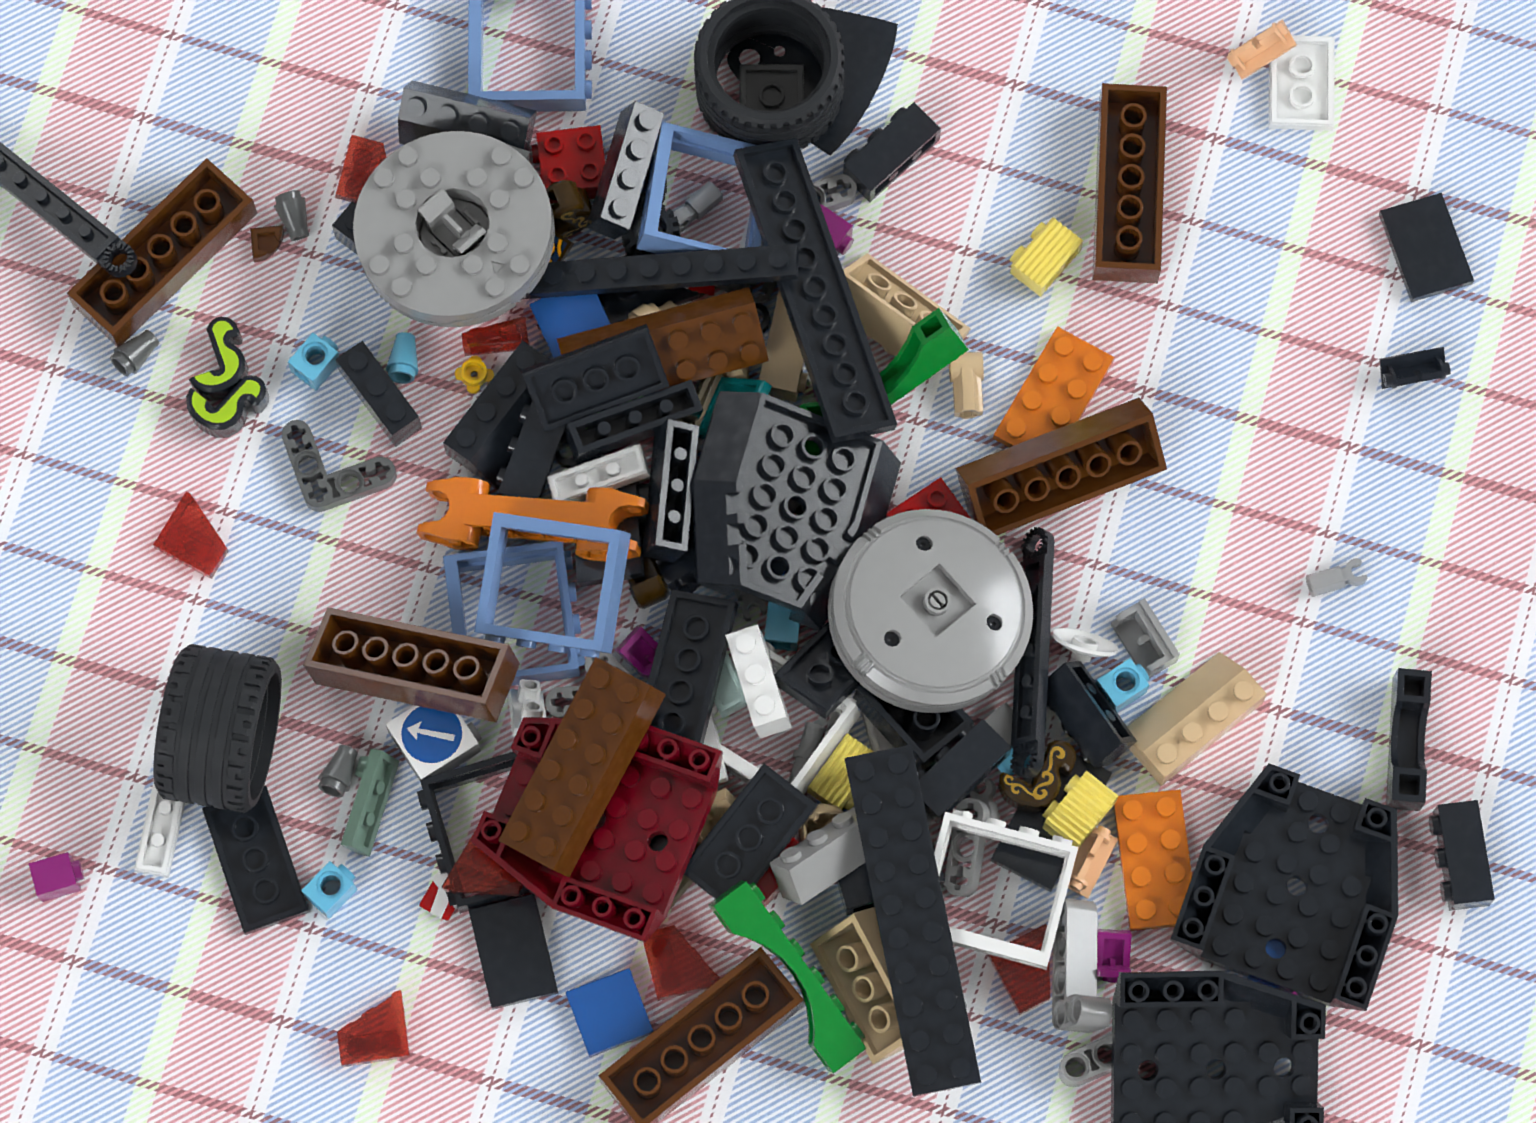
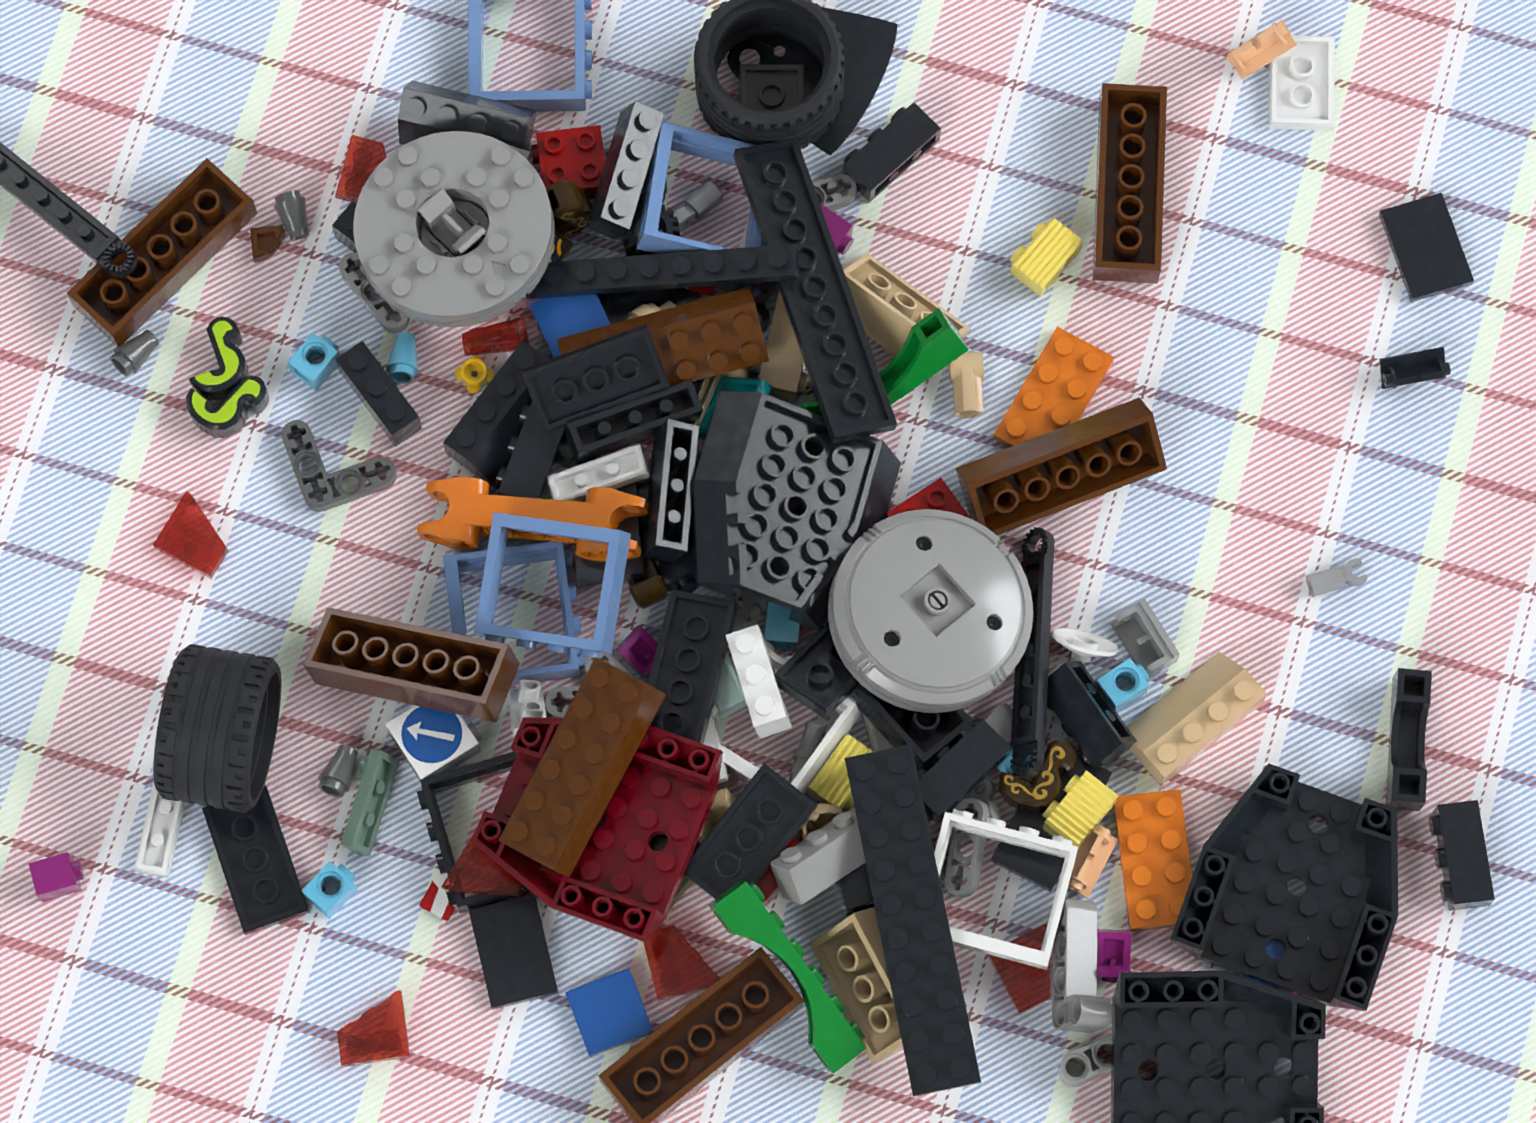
none -> light grey beam [339,252,410,333]

